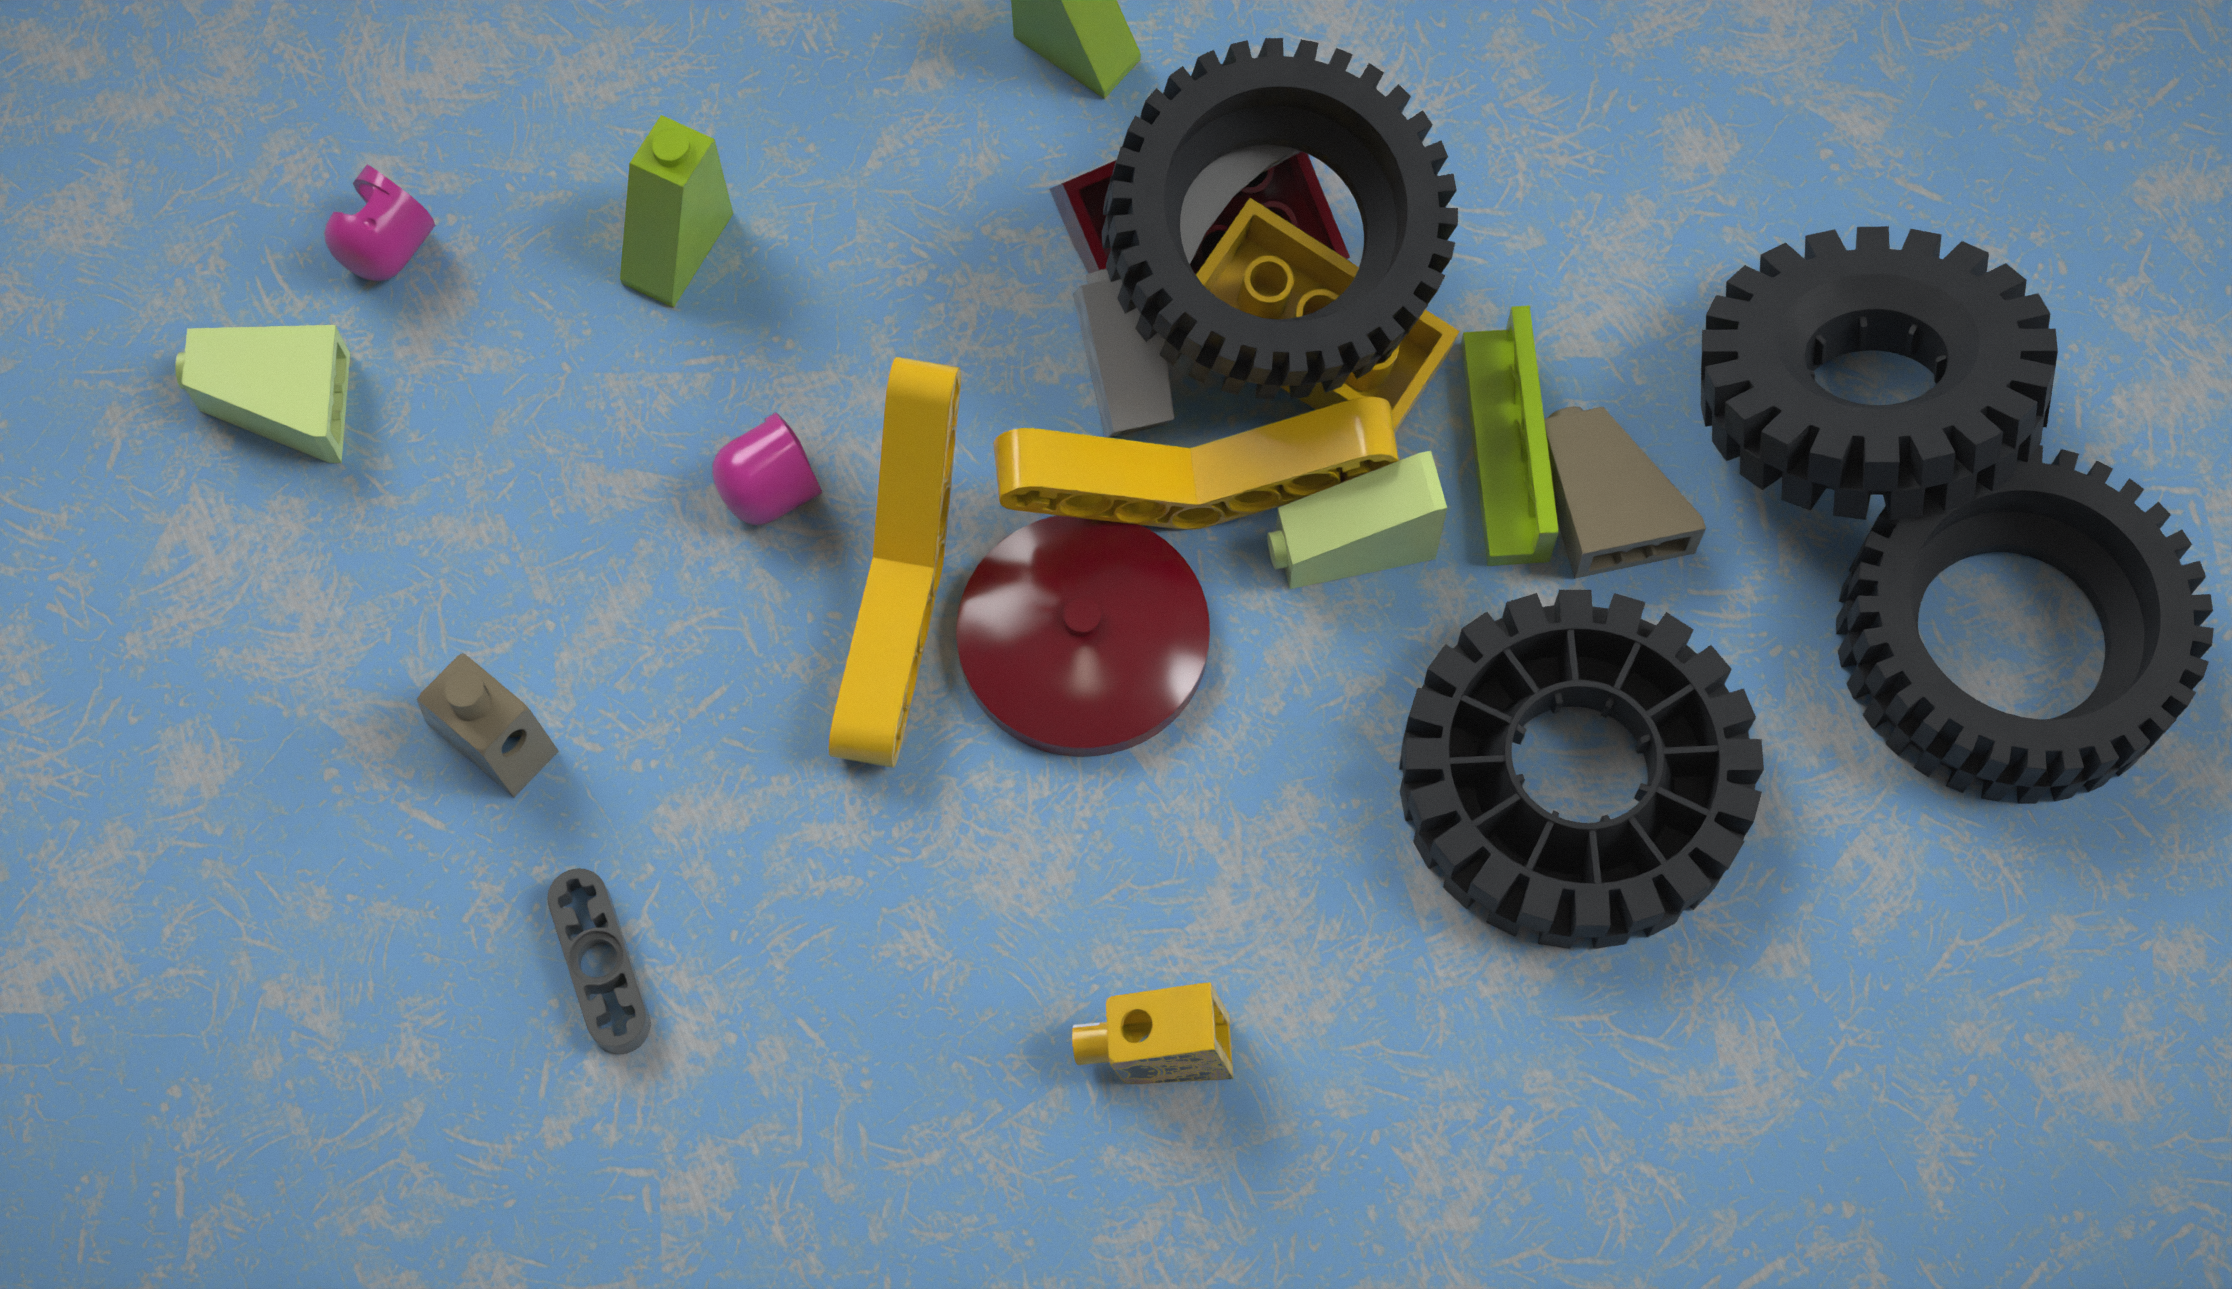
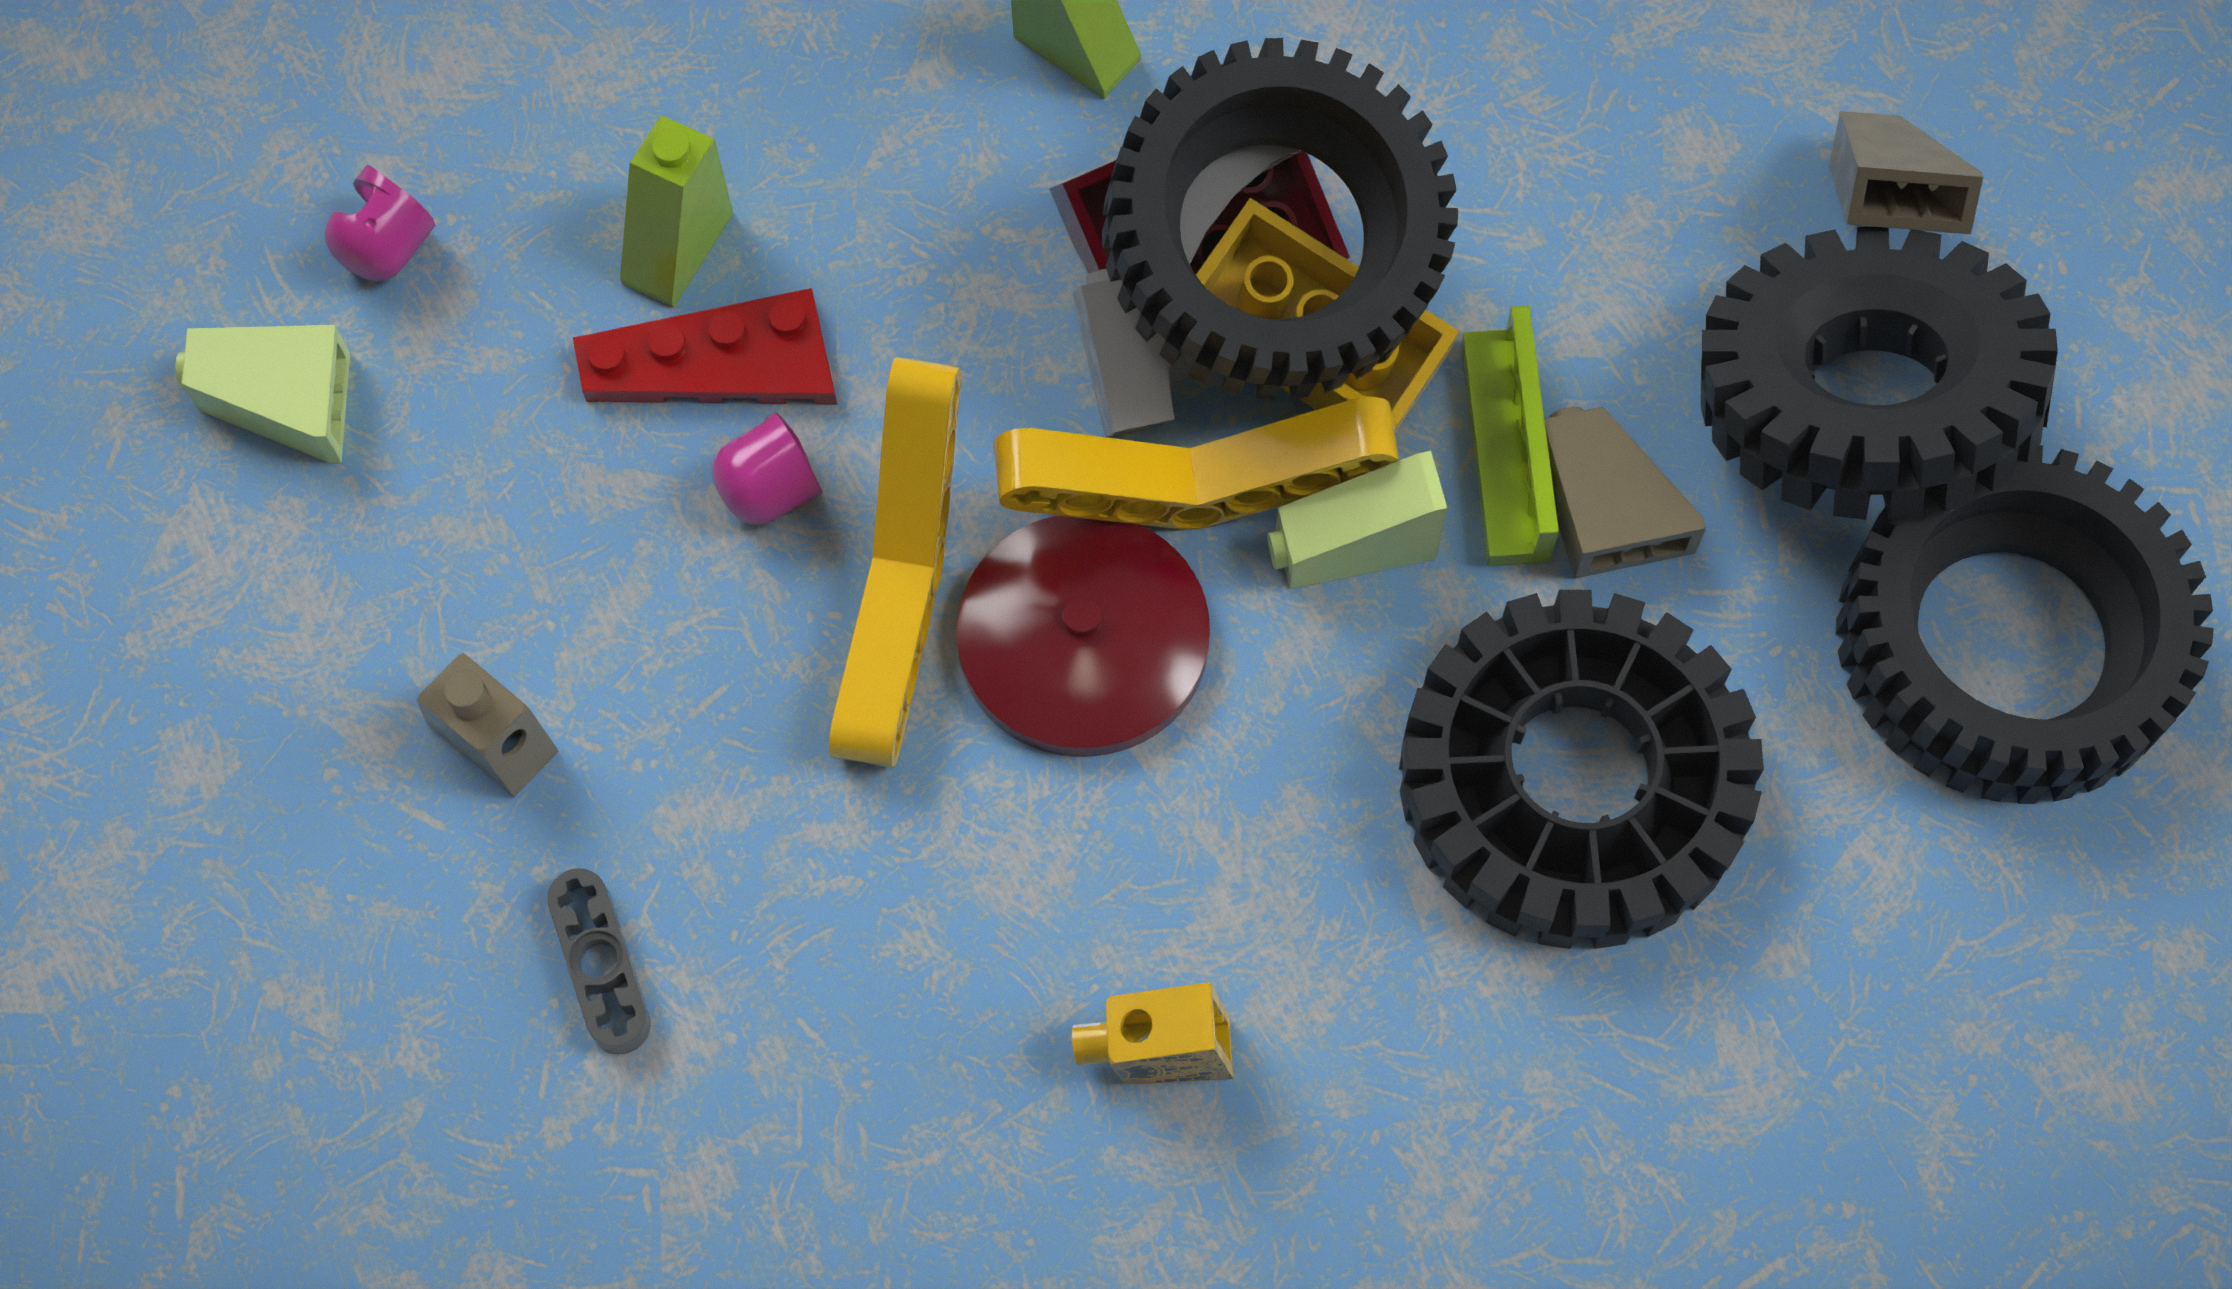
none -> red wing [573,288,838,405]
none -> dark tan slope [1829,111,1984,234]

